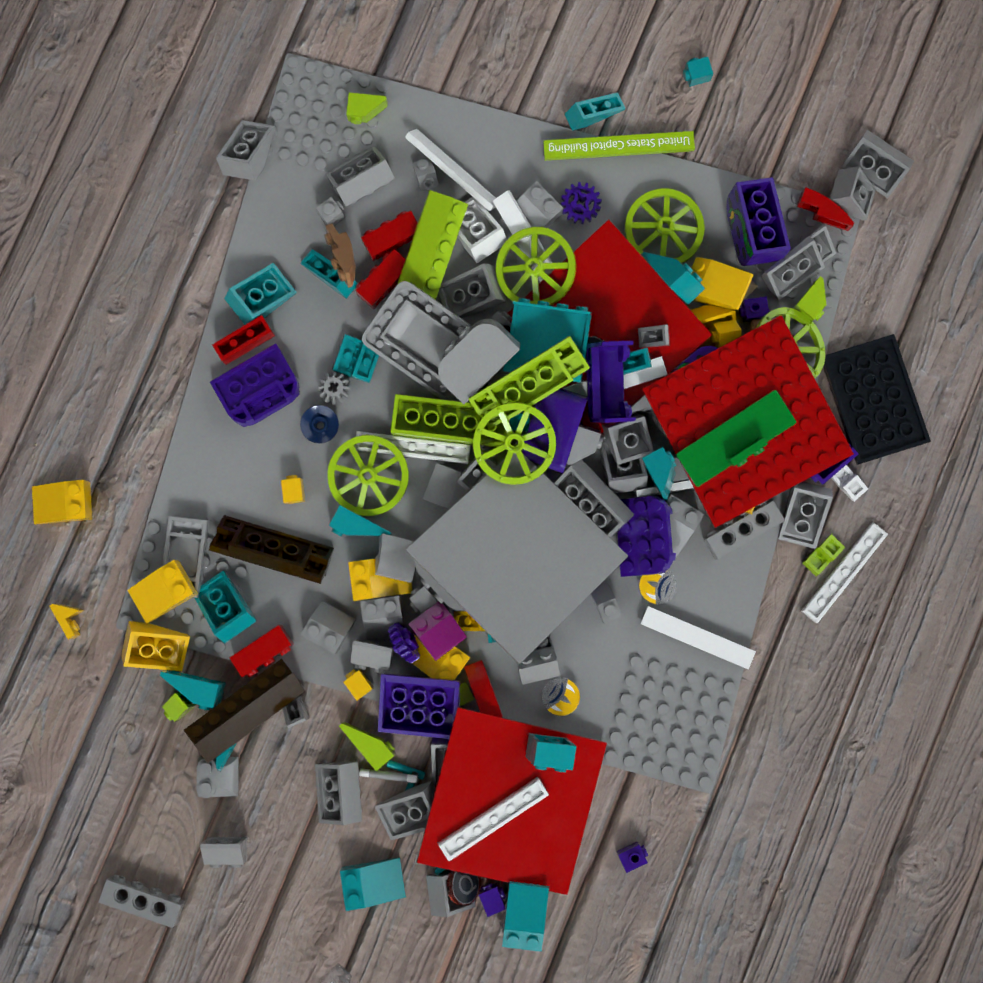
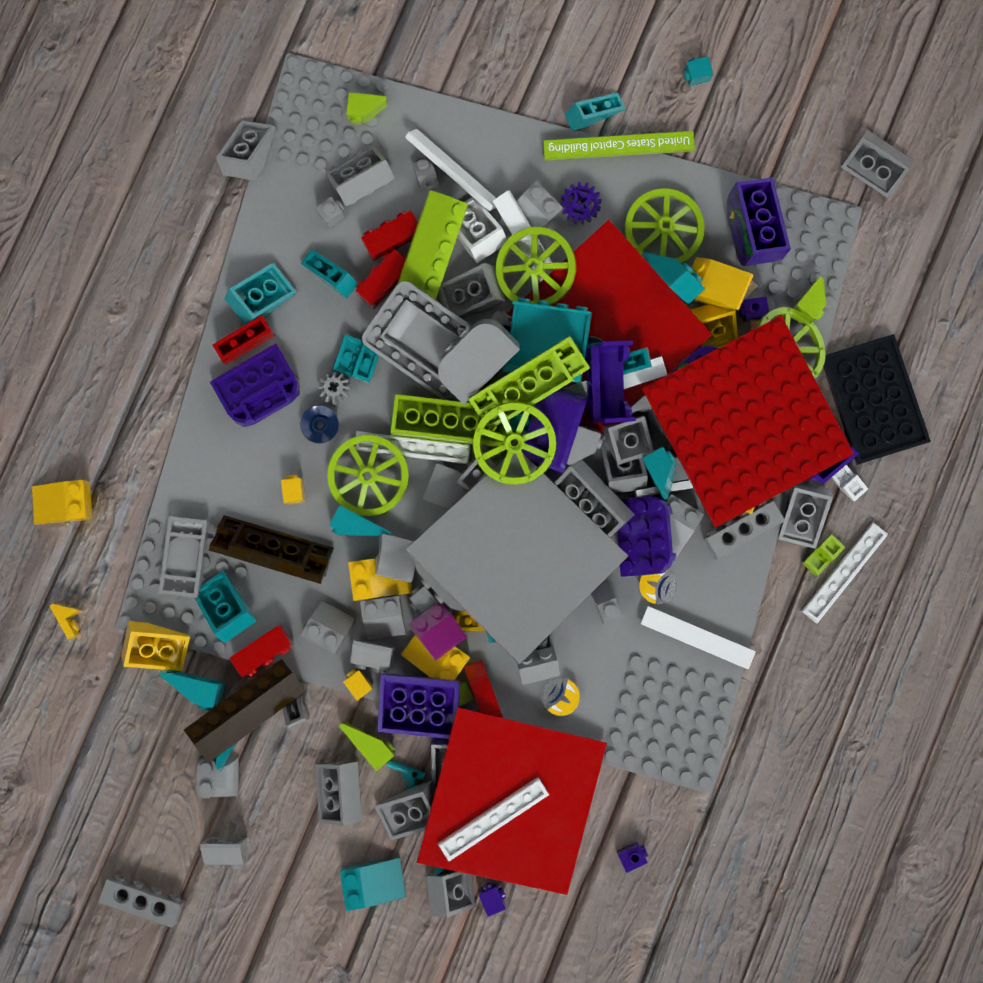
yellow slope [127,560,198,624] -> none
lime slope [162,692,196,722] -> none
medium nougat slope [324,223,356,288] -> none
light grey bar [359,768,418,783] -> none
dark purple gear [388,622,420,663] -> none
tile [447,870,480,905] -> none
teal slope [502,881,549,952] -> none
teal brick [525,733,577,772] -> none
light grey slope [638,325,670,348] -> none
green bracket [676,390,796,487] -> none
yellow brick [710,319,742,348] -> none
light grey slope [761,224,836,300] -> none
red slope [797,187,854,231] -> none
light grey slope [830,166,876,220] -> none

